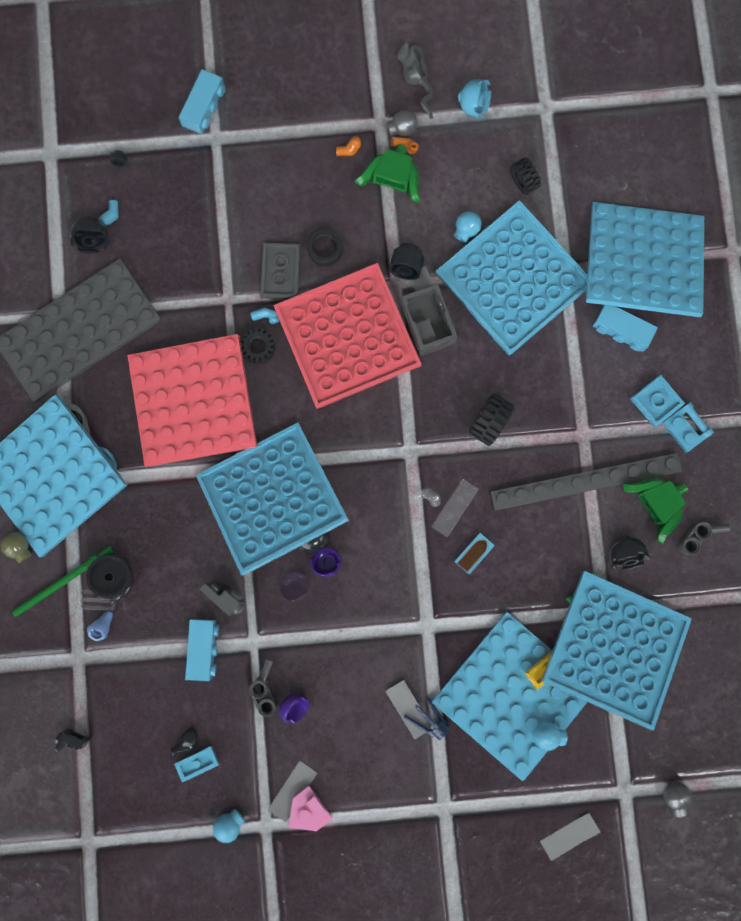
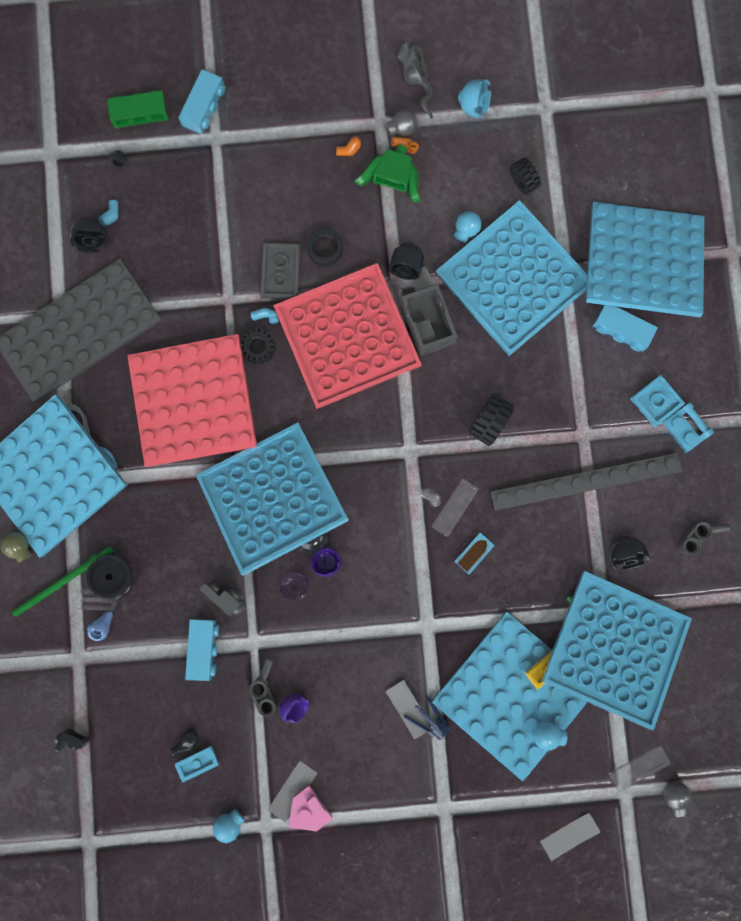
green torso [622,477,688,545] -> none
none -> green brick [107,90,169,128]
none -> clear tile [608,745,671,793]

